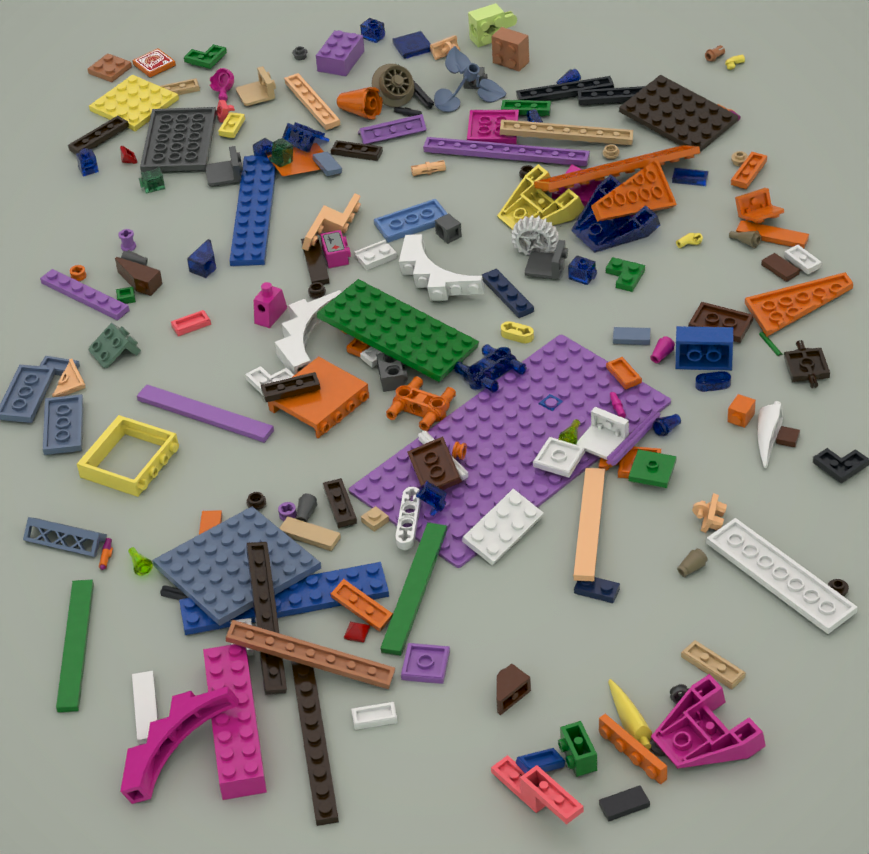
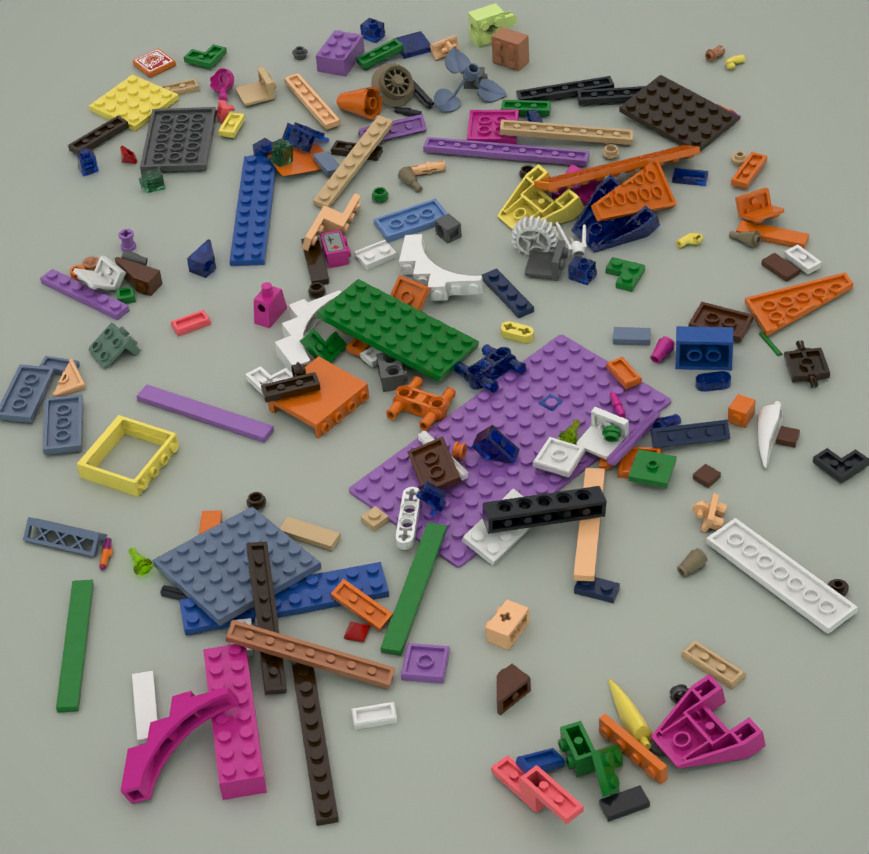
nougat plate [88,53,132,82] -> none
dark grey bracket [205,146,243,186] -> none
medium lavender bush [278,502,297,521] -> none
dark grey cone [296,493,317,522] -> none
dark brown plate [323,478,357,528] -> none
clear blue cone [556,68,581,84] -> none
none -> white bracket [73,256,126,292]
none -> nougat tile [82,256,99,271]
none -> dark brown plate [291,362,306,377]
none -> green plate [300,328,347,363]
none -> tan plate [313,115,393,208]
none -> green plate [356,38,404,69]
none -> green plate [372,187,389,202]
none -> orange tile [390,275,431,311]
none -> dark tan cone [398,166,423,193]
none -> clear blue slope [472,425,520,464]
none -> black brick [482,486,607,534]
none -> light nougat brick [485,599,529,650]
none -> white plant [555,222,587,260]
none -> green plate [591,744,623,796]
none -> green plate [602,426,622,442]
none -> dark blue plate [650,419,730,448]
none -> reddish brown tile [693,464,721,488]

